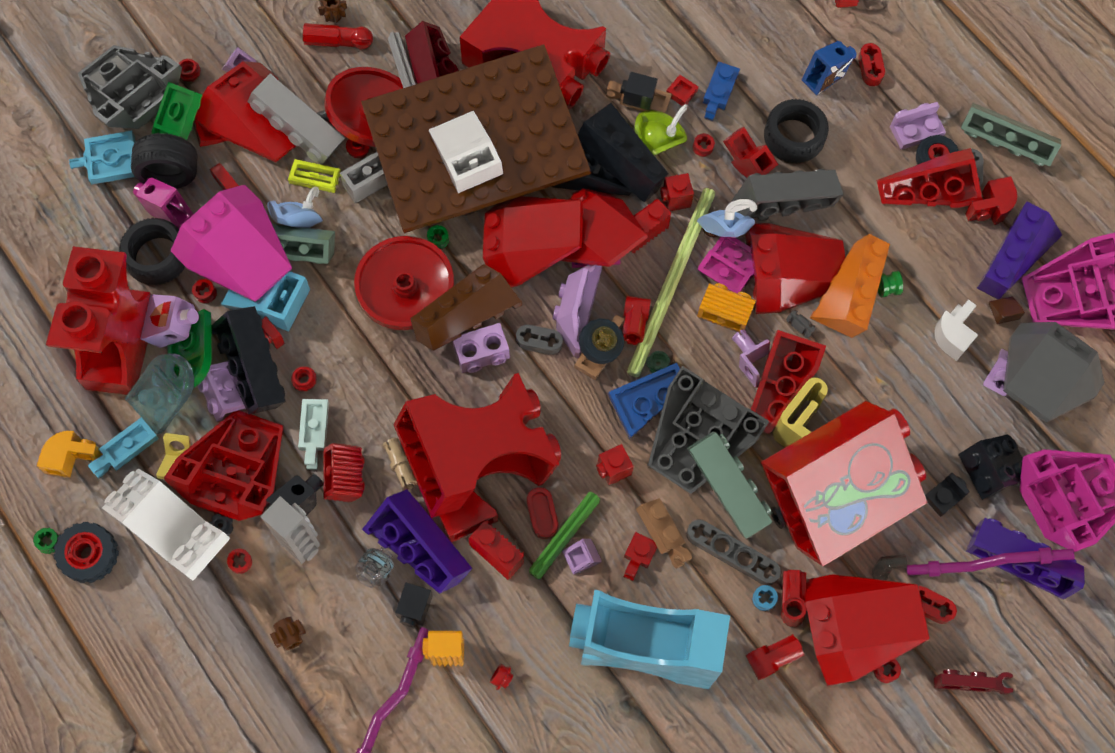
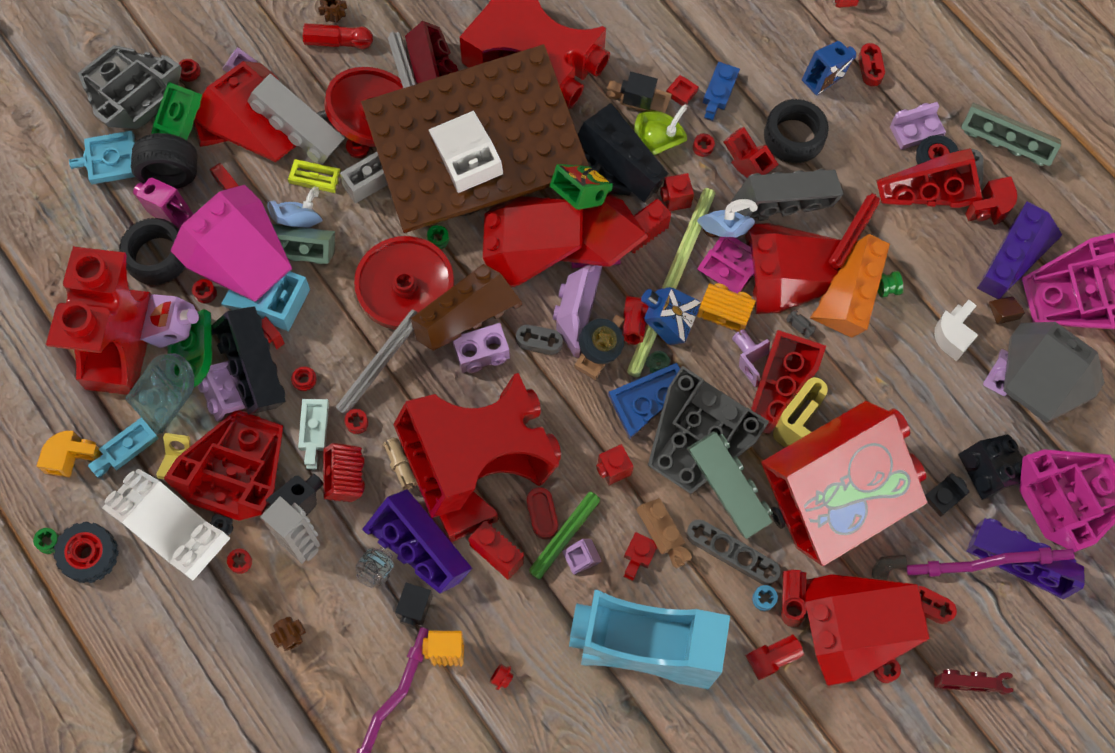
none -> light grey axle [336,310,418,415]
none -> red bush [344,409,369,434]
none -> green torso [550,164,613,210]
none -> torso [641,287,701,345]
none -> red axle [829,193,880,269]

